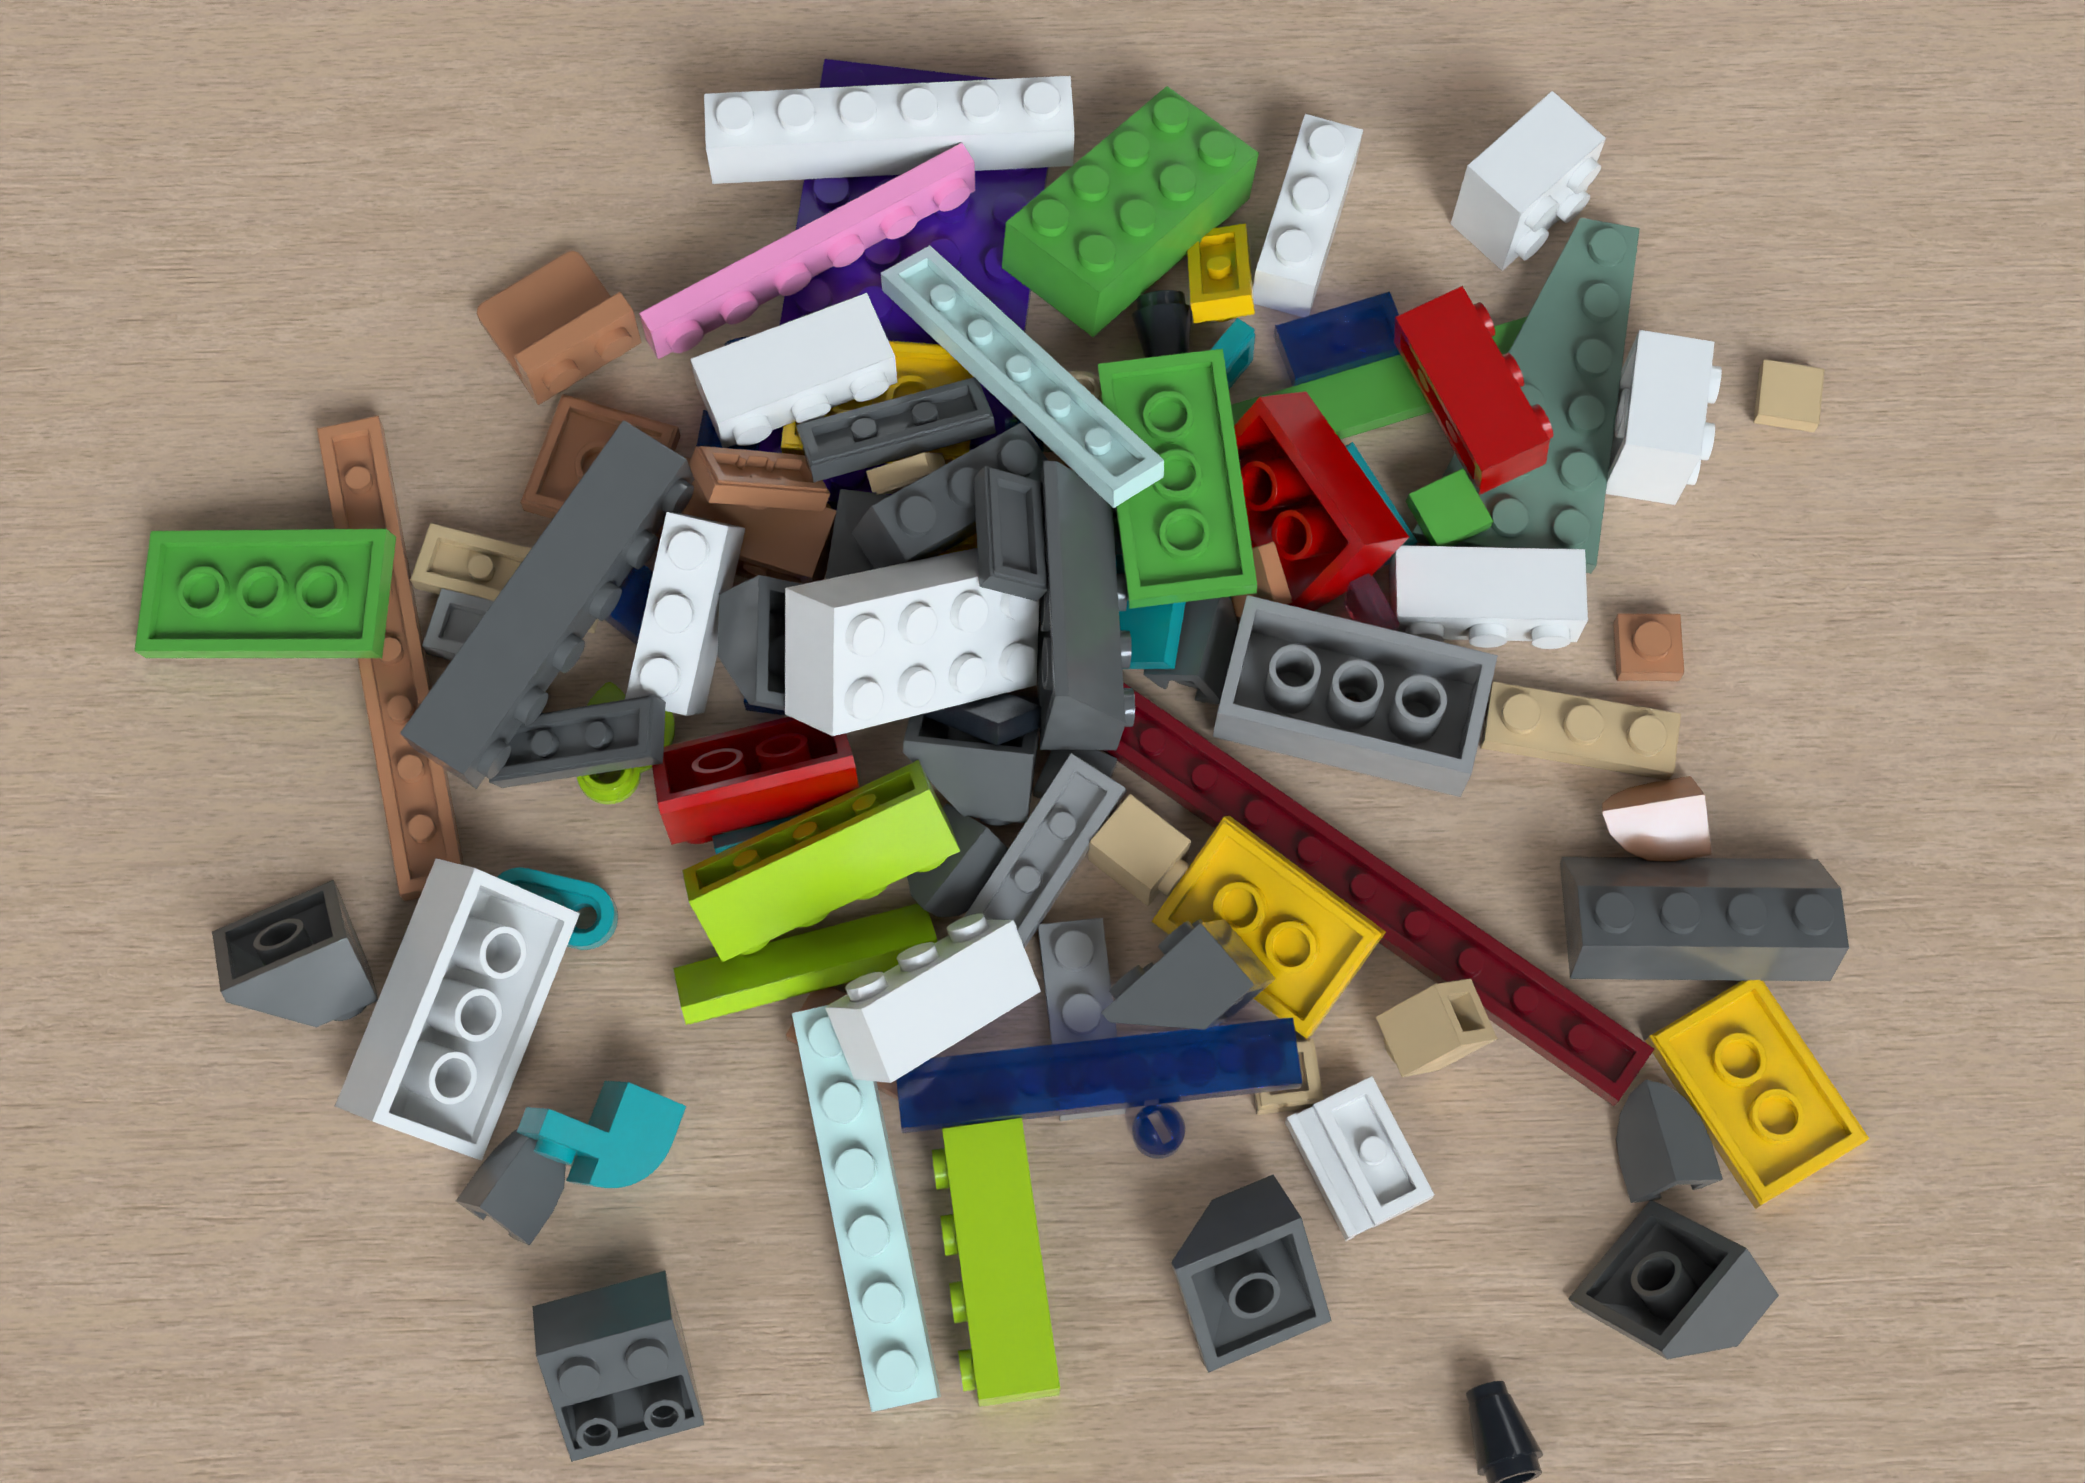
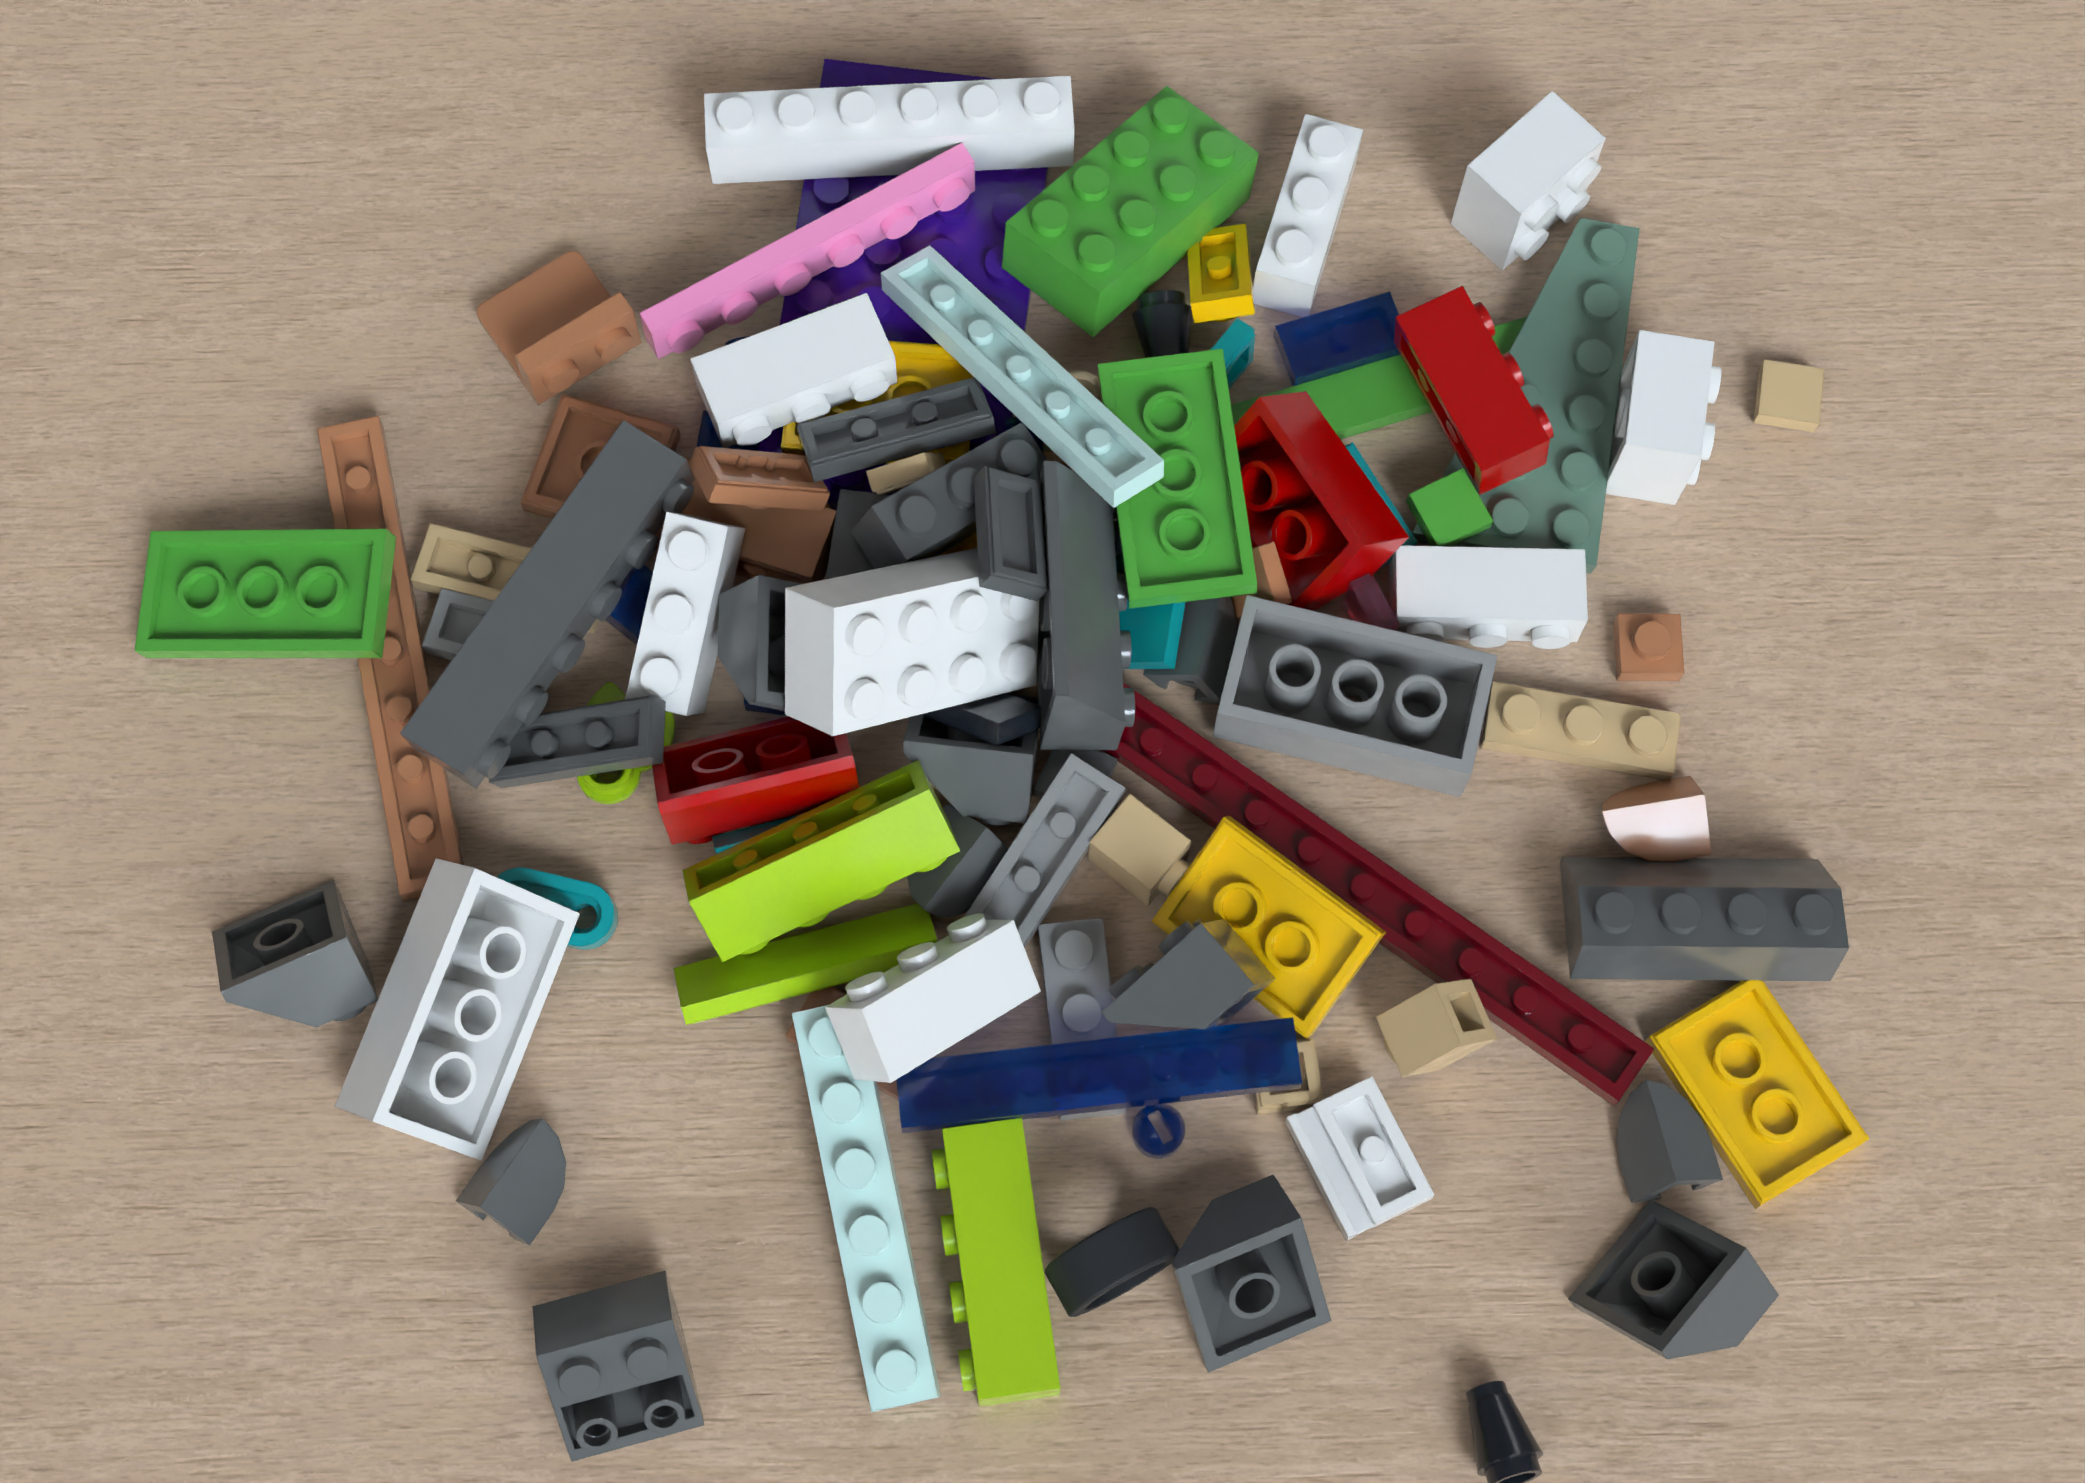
teal brick [517,1081,686,1188] -> none
none -> black tyre [1044,1207,1180,1317]

